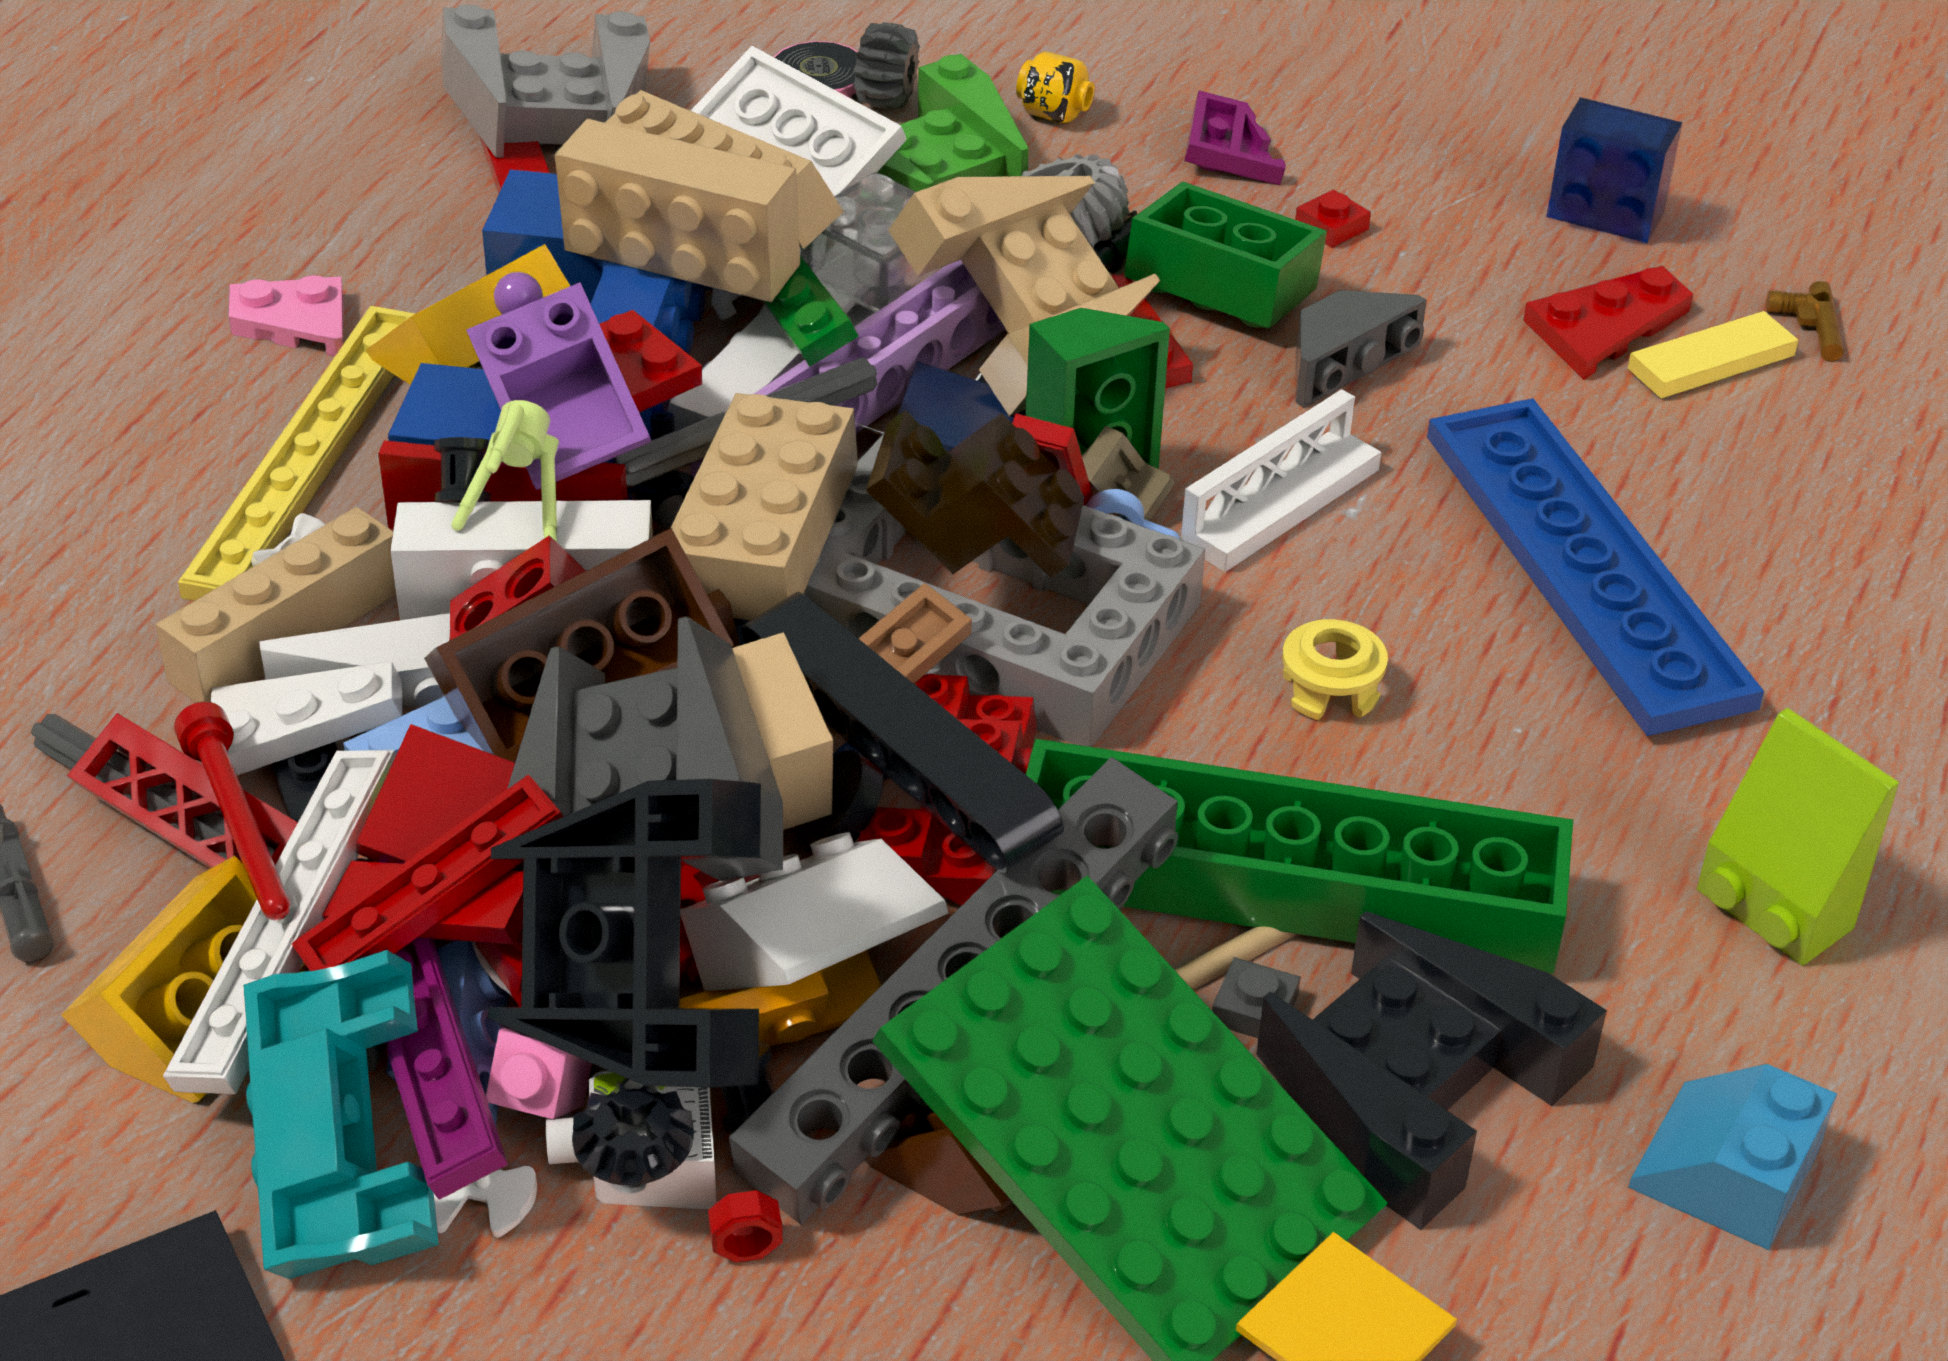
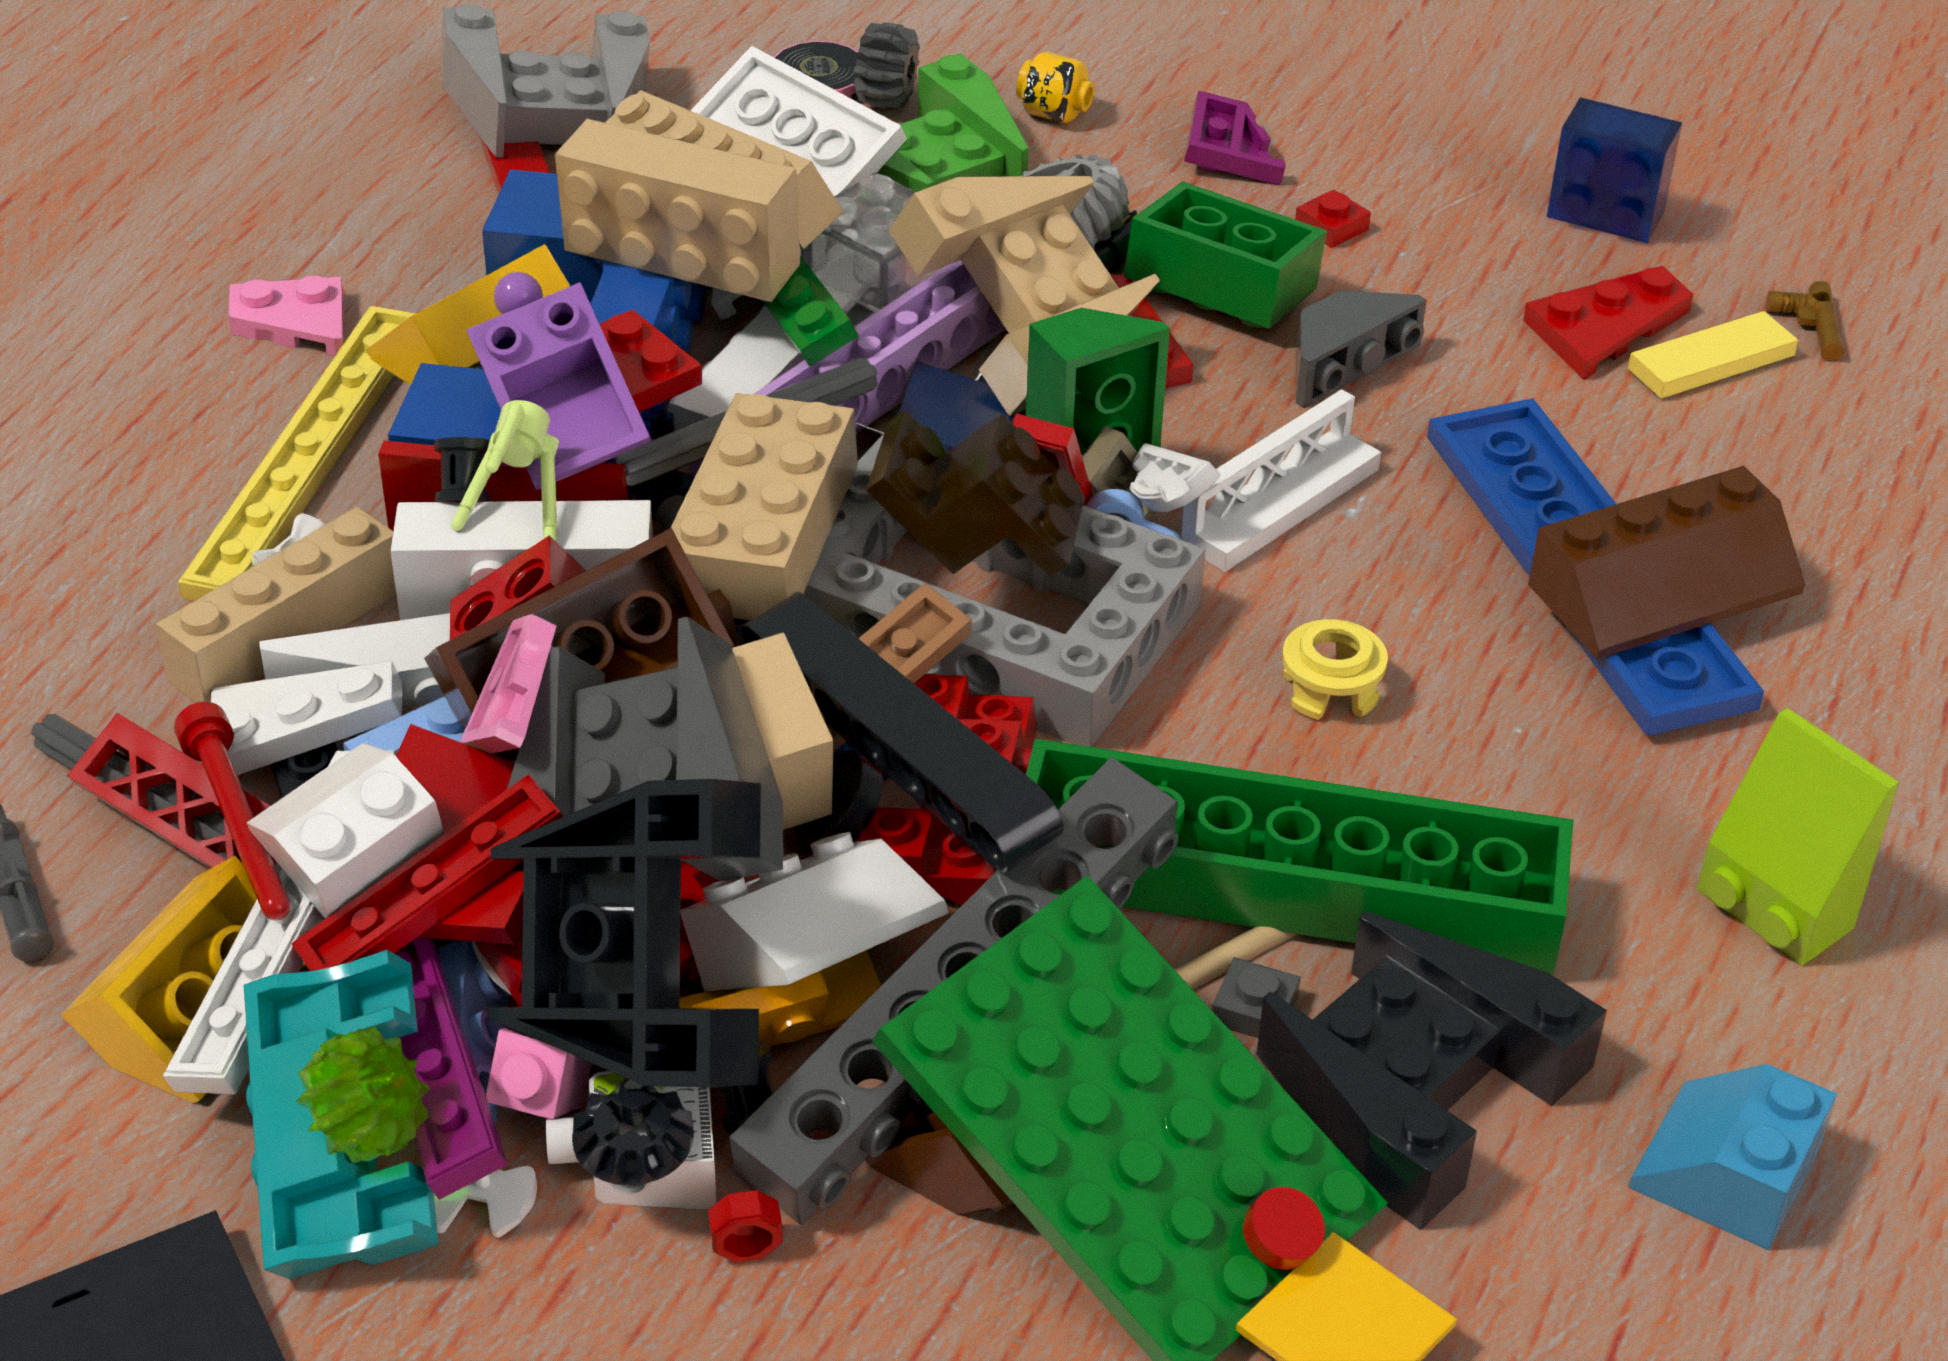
none -> white slope [247,743,445,919]
none -> clear neon green gear [296,1026,430,1164]
none -> bright pink wing [460,614,556,754]
none -> white tile [1130,443,1221,512]
none -> red tile [1243,1187,1325,1270]
none -> reddish brown slope [1528,466,1805,659]

